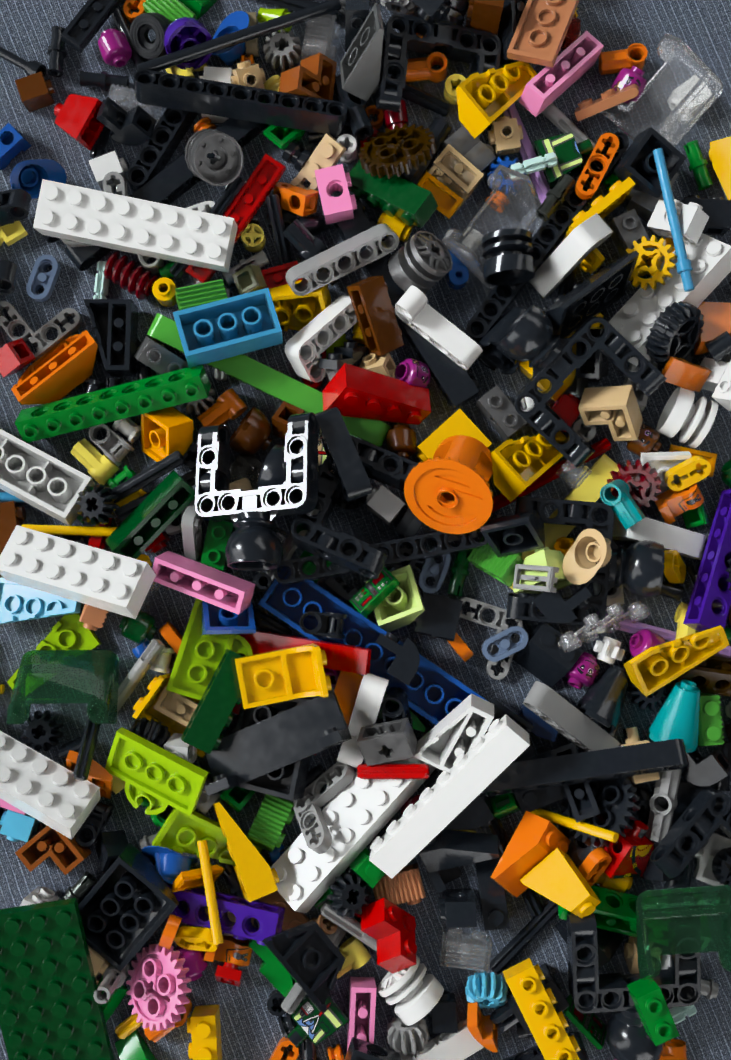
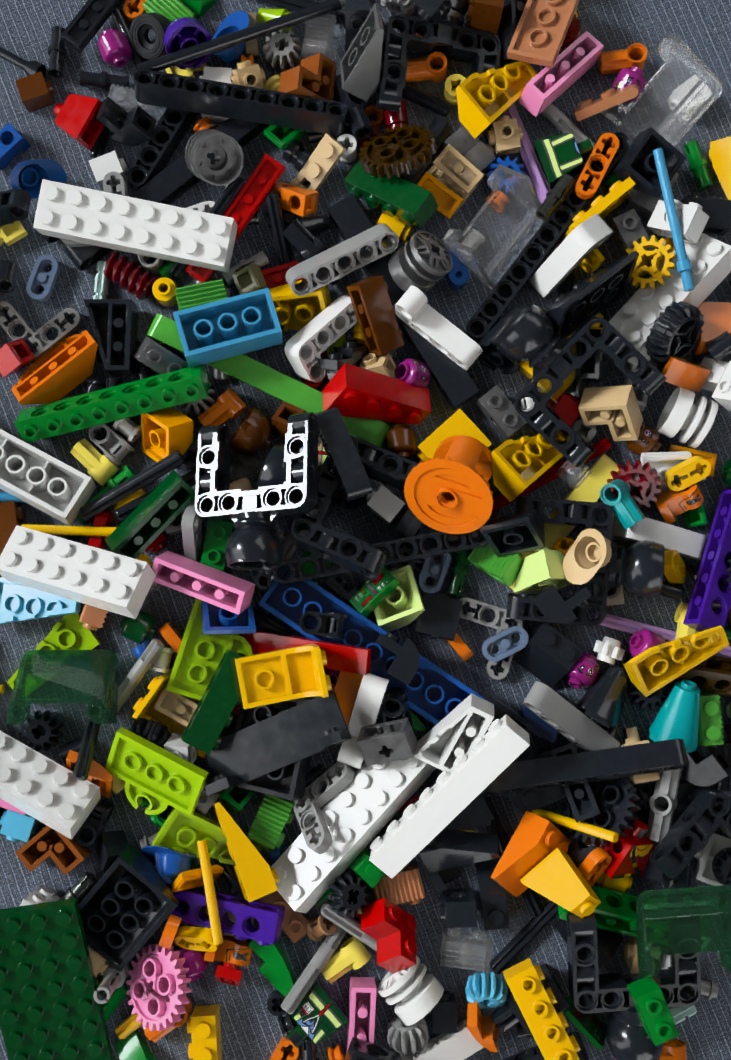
black gear [75,484,119,526] -> none
light yellow wheel [241,224,266,253] -> none
black wing [262,920,345,1013] -> none
bright pink brick [314,164,357,225] -> none
red axle [357,764,430,779] -> none
black wheel [481,228,535,286] -> none
green slope [489,793,520,819] -> none
light aqua axle [510,152,558,178] -> none
light grey tile [513,564,559,593] -> none
clear plant [558,601,650,653] -> none

